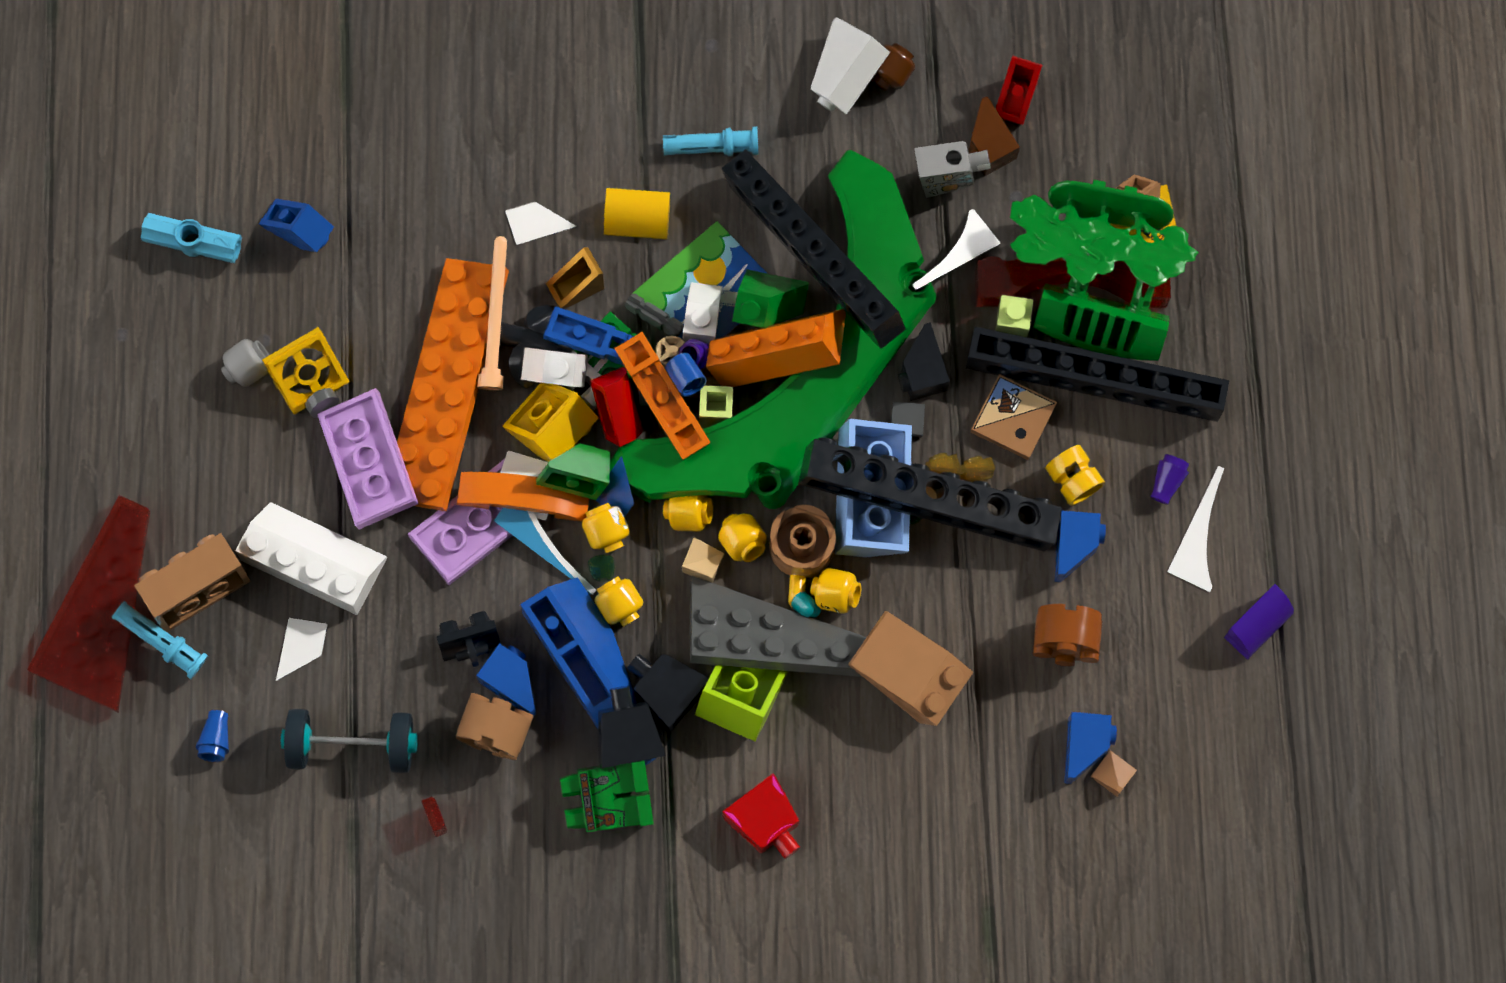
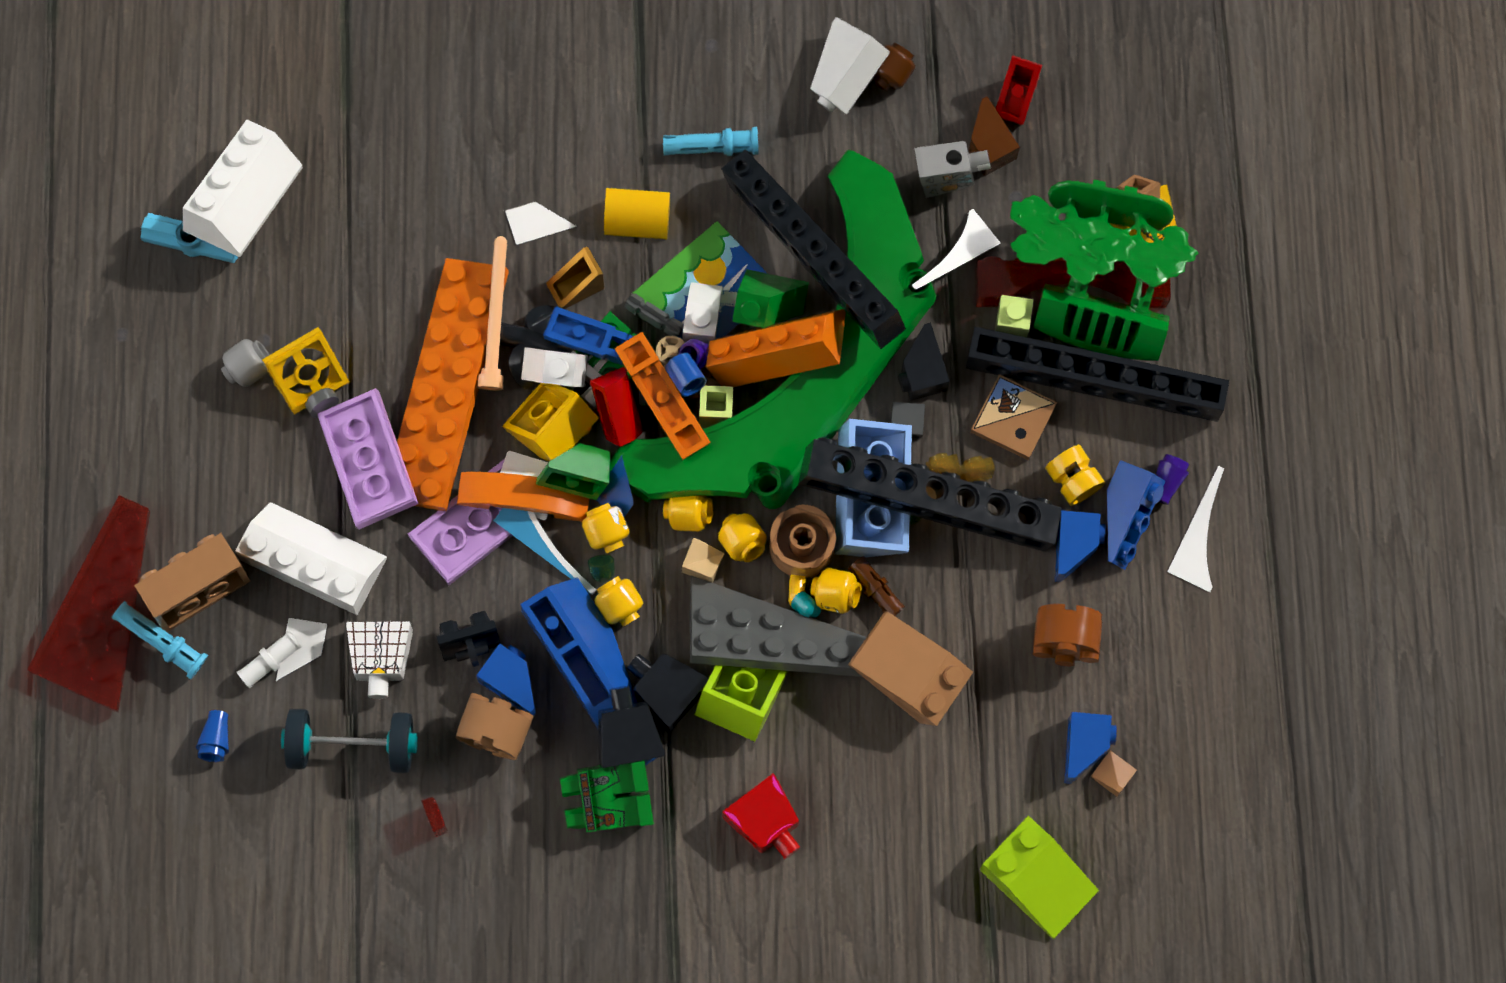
blue slope [259,198,334,252] -> none
dark purple brick [1224,584,1294,660] -> none
none -> white slope [183,120,302,257]
none -> white pin [237,631,302,688]
none -> white torso [346,622,413,699]
none -> reddish brown pin [848,556,905,616]
none -> lime slope [979,815,1099,939]
none -> blue slope [1107,460,1165,570]

